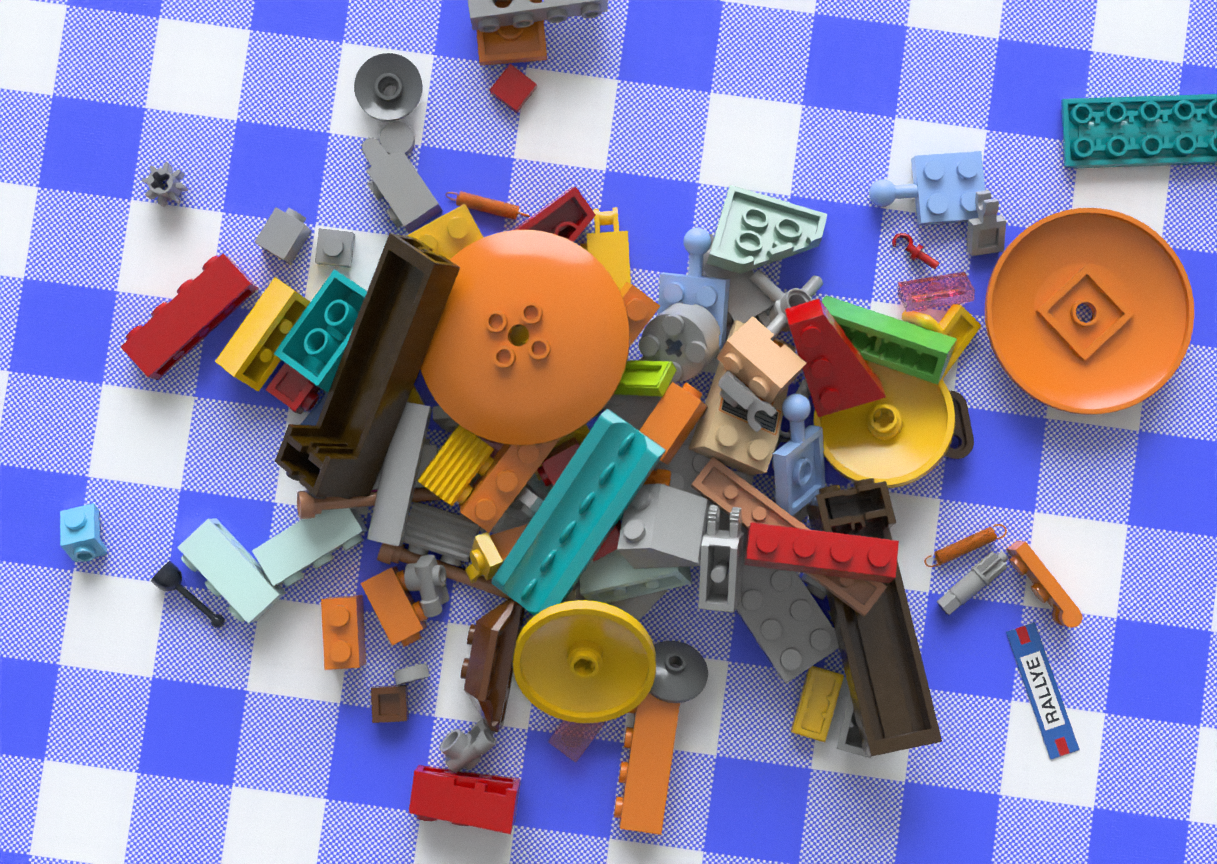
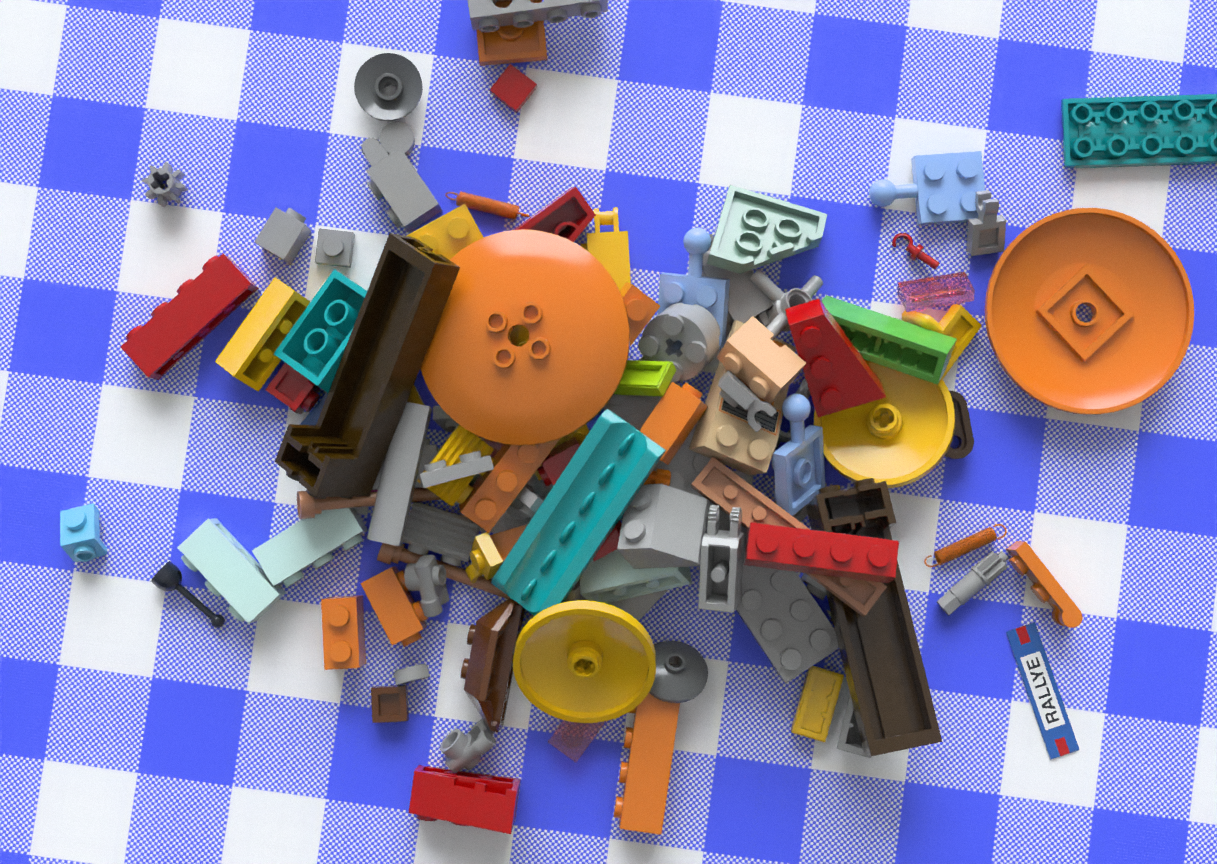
none -> light grey plate [418,450,494,488]

